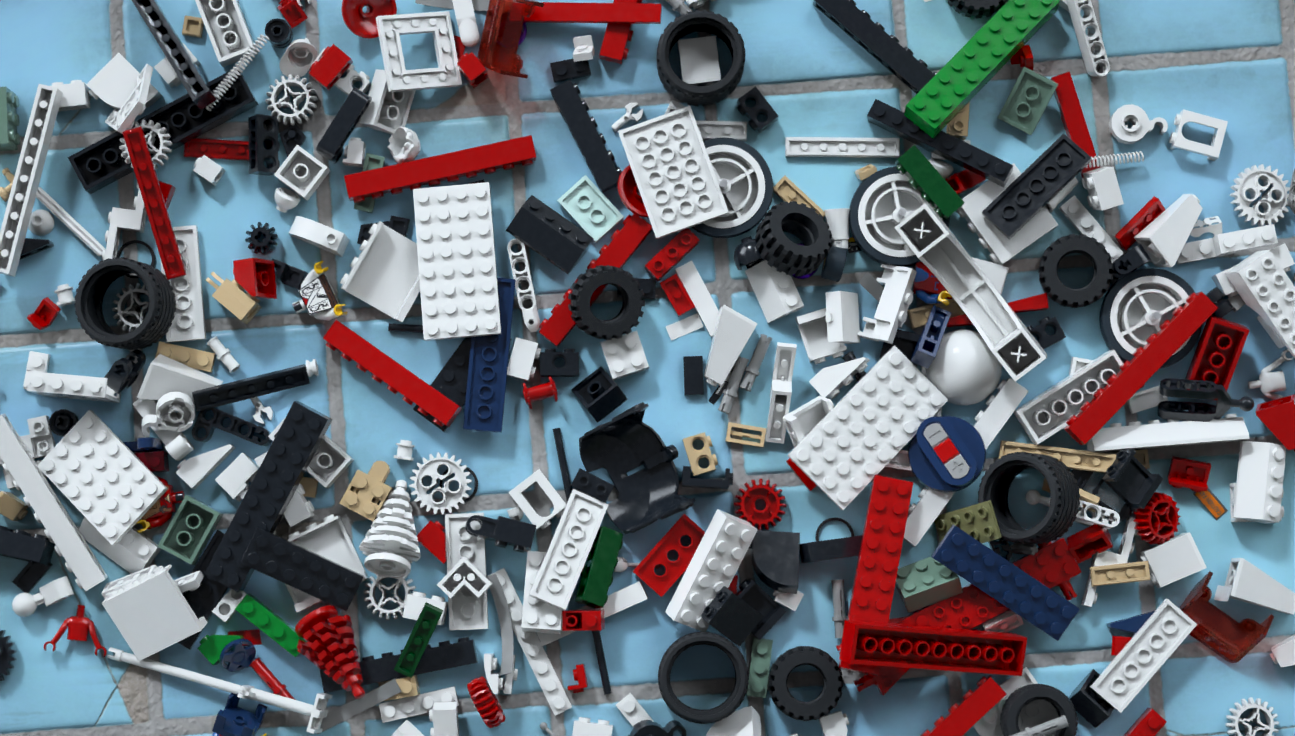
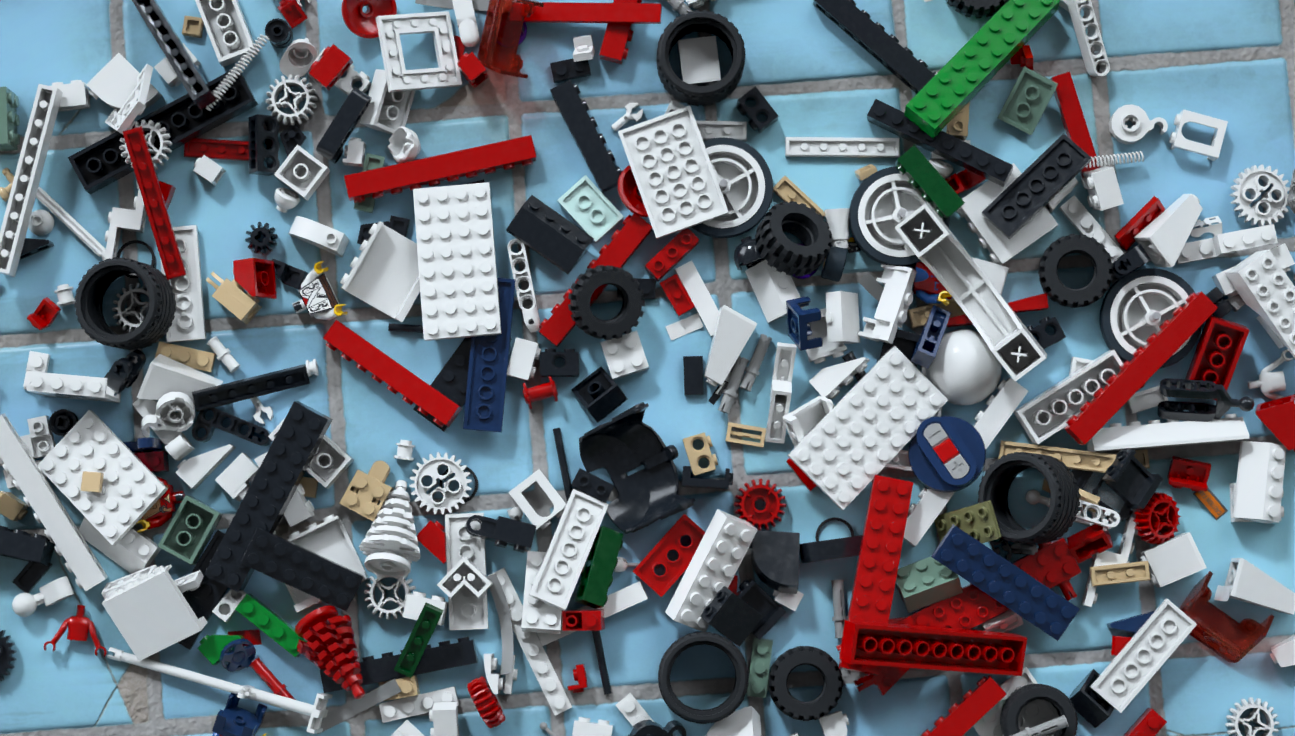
none -> tan tile [80,471,104,493]
none -> dark blue panel [786,296,823,351]

